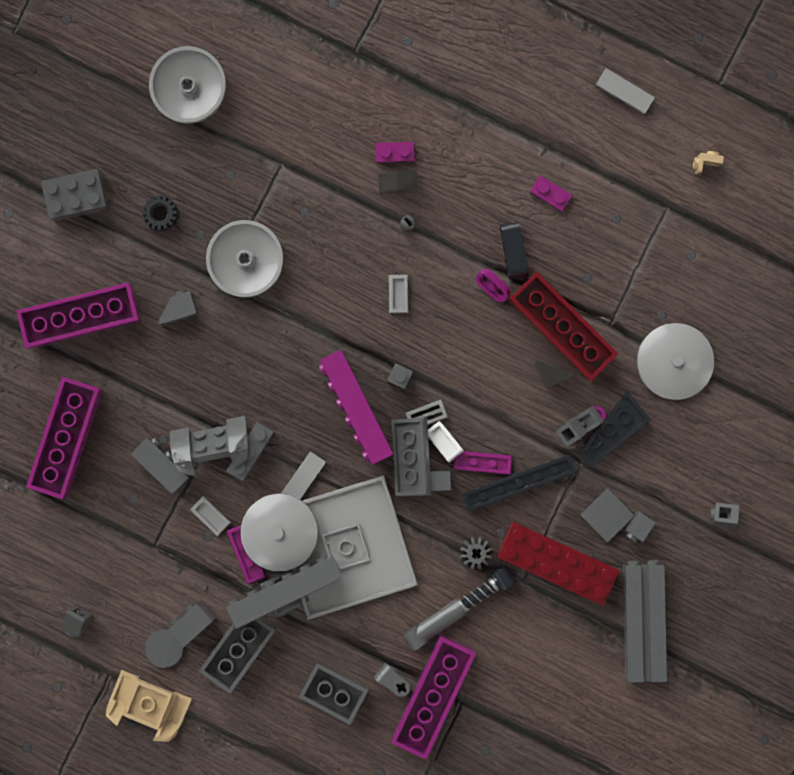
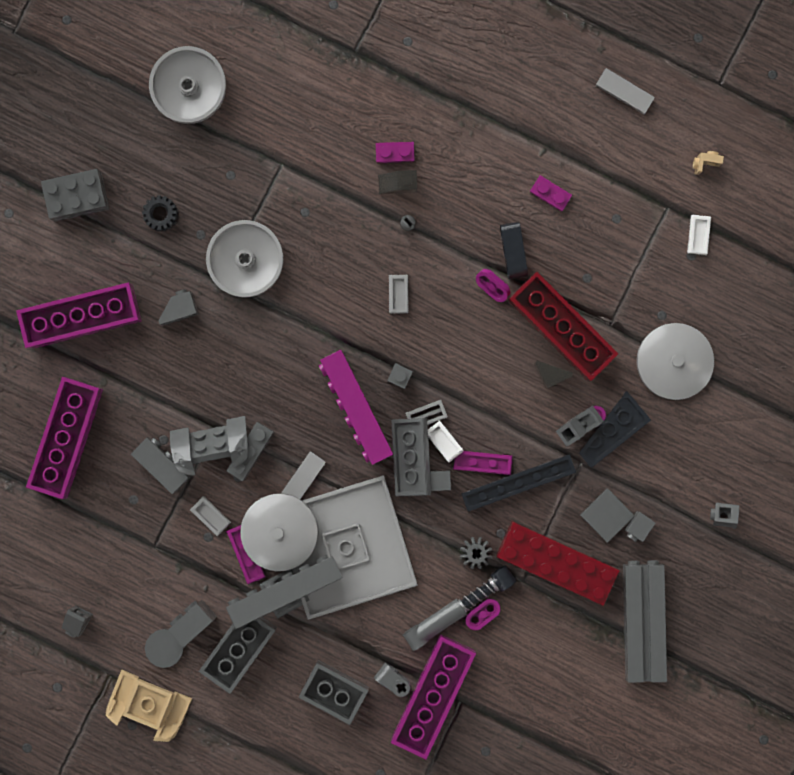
none -> magenta plate [465,598,500,630]
none -> white tile [687,215,711,255]

